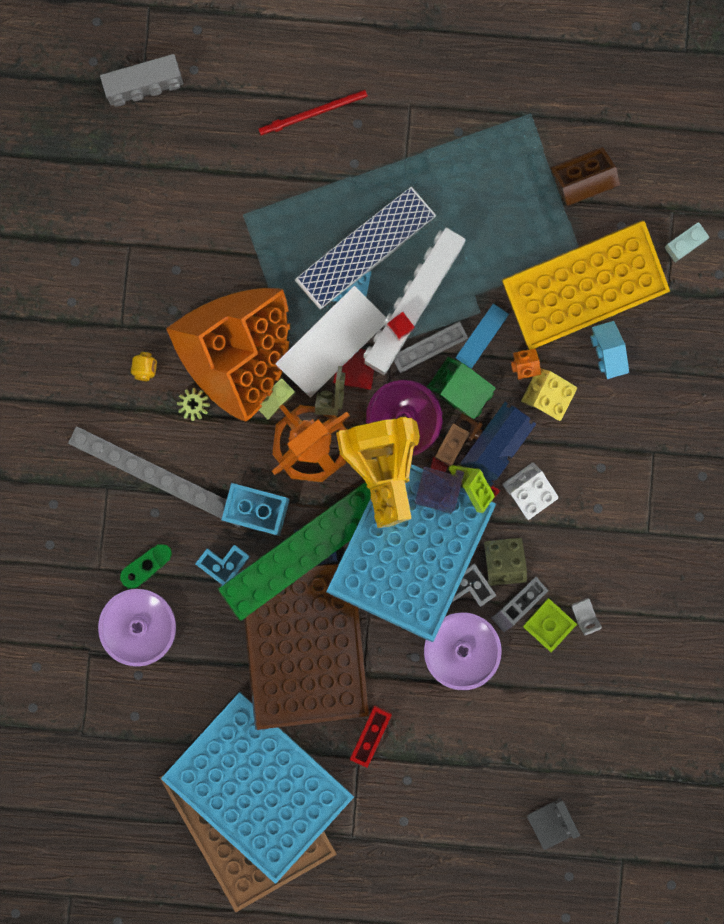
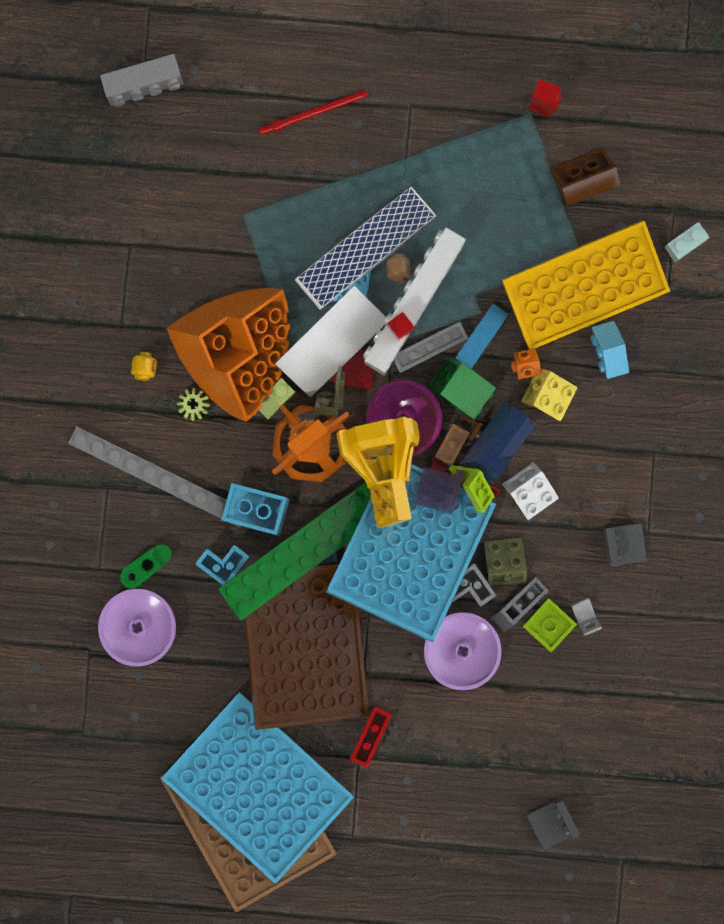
none -> medium nougat head [386,254,412,284]
none -> red brick [528,79,563,117]
none -> dark grey bracket [603,524,647,567]

